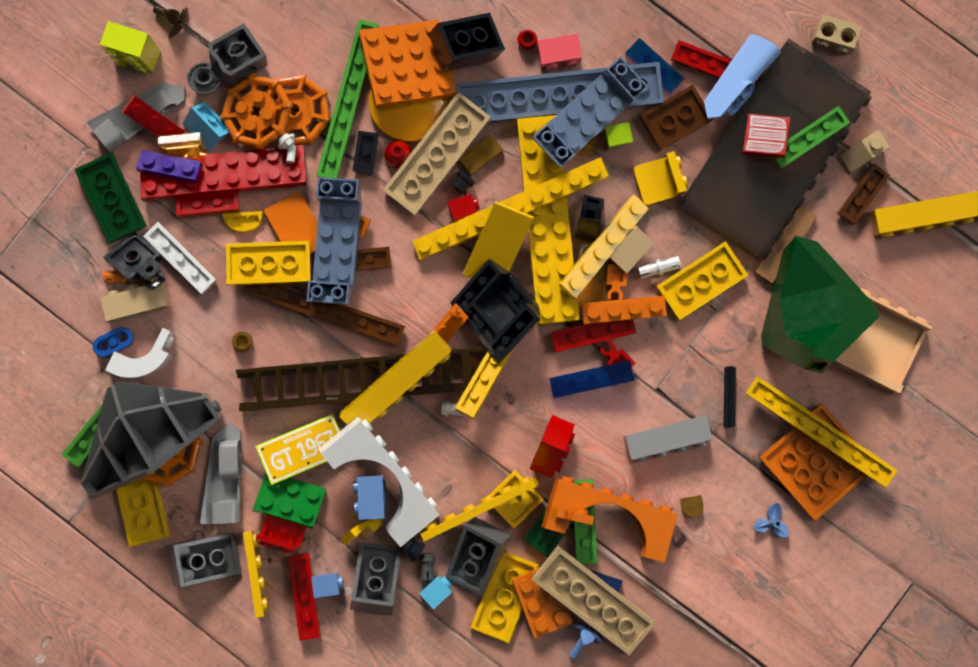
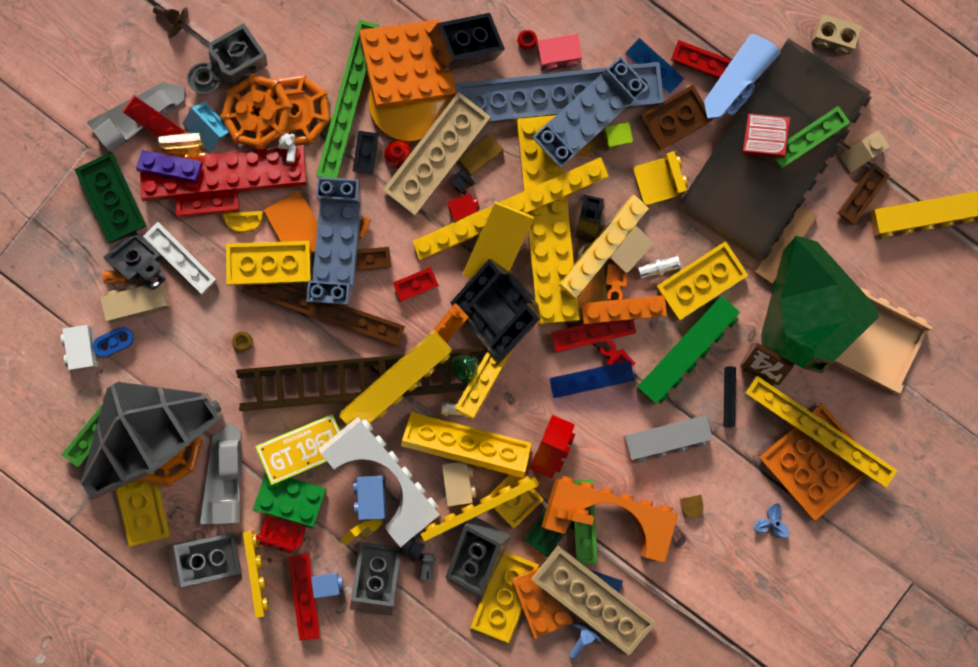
neon yellow brick [100,21,161,74] -> none
white arch [105,328,174,379] -> none
medium azure brick [419,575,453,610] -> none
none -> white piece [61,325,98,371]
none -> red plate [393,267,439,302]
none -> yellow plate [401,412,532,478]
none -> tan brick [442,462,476,506]
none -> clear green brick [451,355,480,383]
none -> green brick [636,296,740,404]
none -> reddish brown slope [740,343,795,386]

